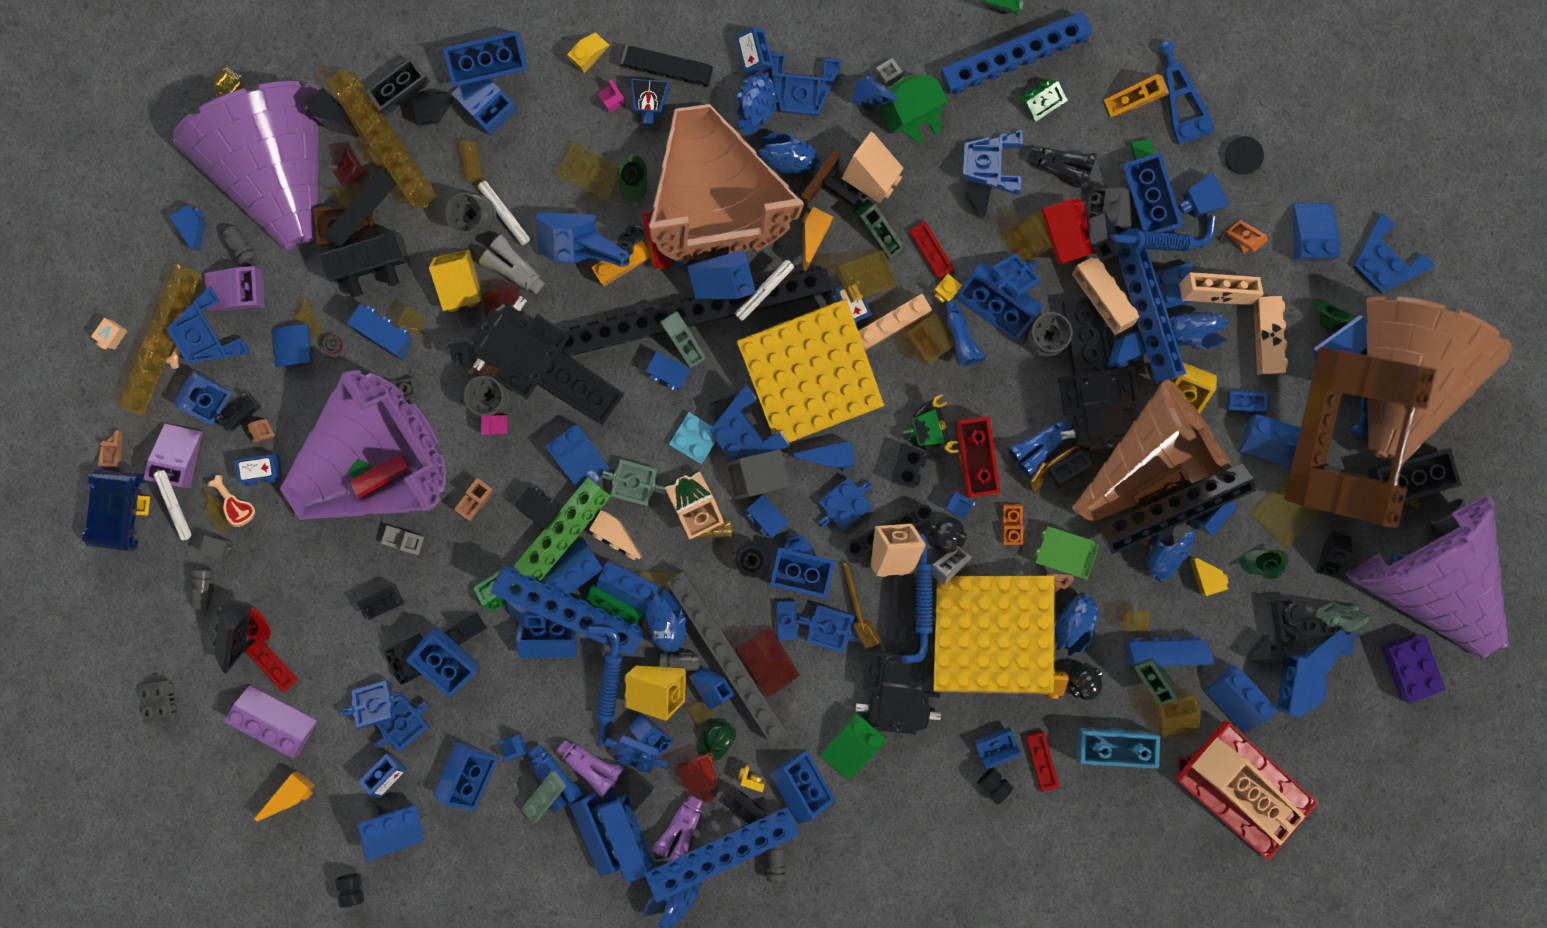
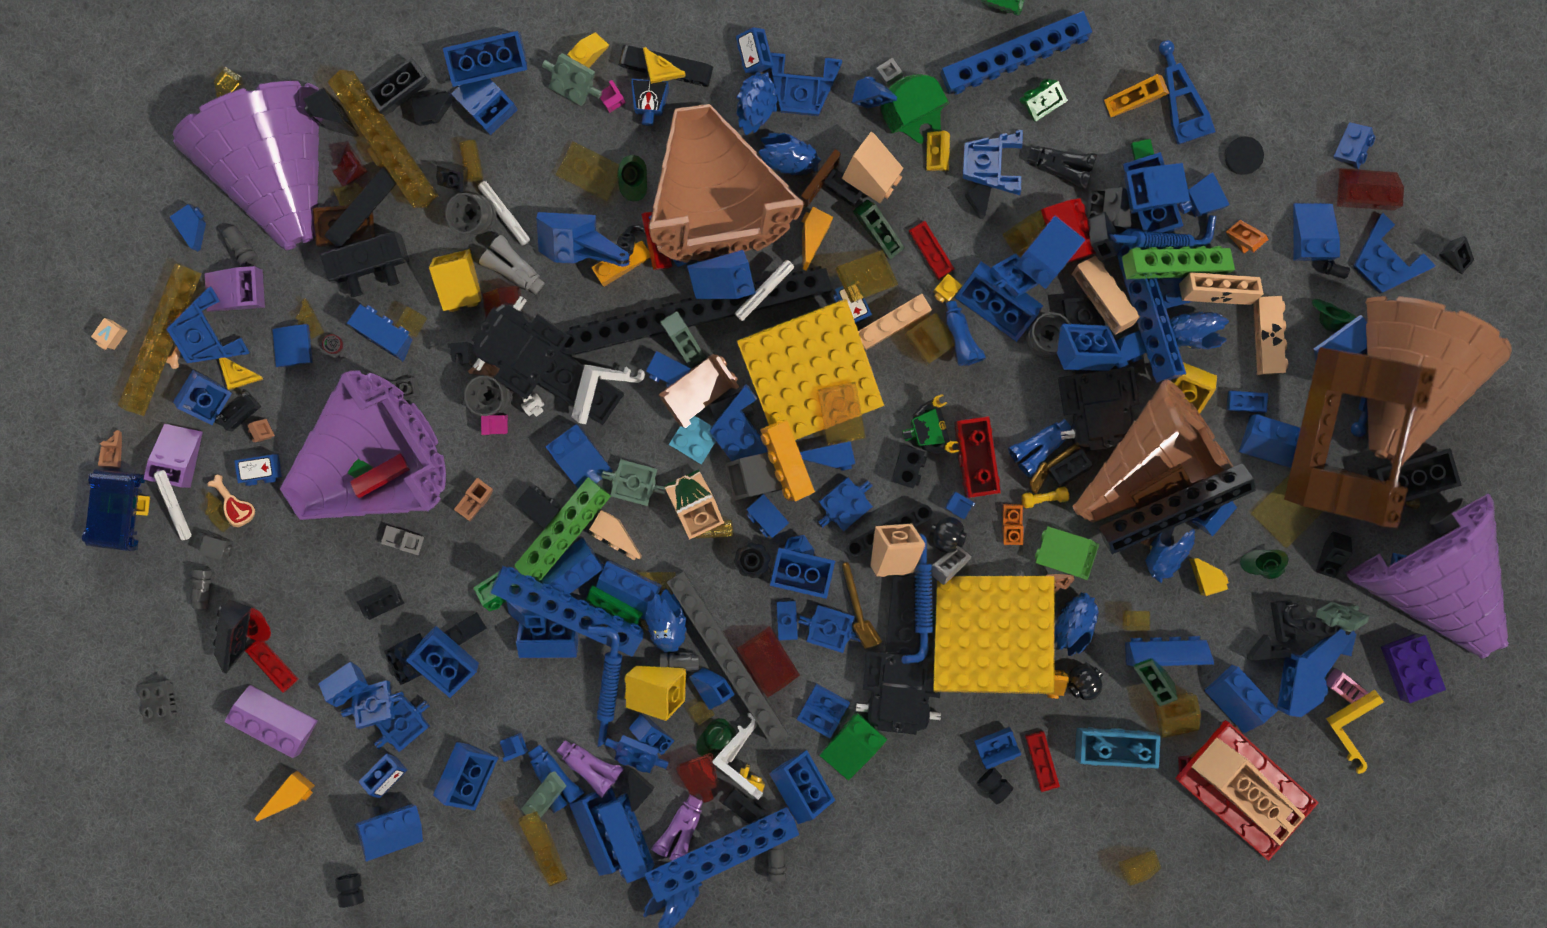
none -> yellow tile [218,357,263,390]
none -> blue brick [318,662,368,707]
none -> black slope [436,164,468,192]
none -> clear yellow slope [519,811,568,886]
none -> white gear [521,393,545,417]
none -> sand green plate [542,53,602,106]
none -> white hinge [571,365,645,424]
none -> yellow tile [643,47,686,84]
none -> panel [658,354,739,428]
none -> white hinge [713,713,763,800]
none -> light orange brick [760,420,815,501]
none -> blue slope [796,683,850,738]
none -> clear yellow tile [818,382,865,446]
none -> yellow slope [926,130,950,171]
none -> blue slope [1015,216,1086,289]
none -> yellow piece [1021,486,1069,509]
none -> blue slope [1057,324,1123,371]
none -> clear yellow slope [1118,850,1161,886]
none -> bright green brick [1122,246,1235,279]
none -> blue slope [1124,163,1190,213]
none -> black pin [1323,260,1350,279]
none -> bright pink slope [1326,668,1368,703]
none -> yellow hinge [1326,690,1384,774]
none -> blue bracket [1334,122,1375,169]
none -> clear red slope [1337,168,1404,211]
none -> black slope [1439,236,1474,274]

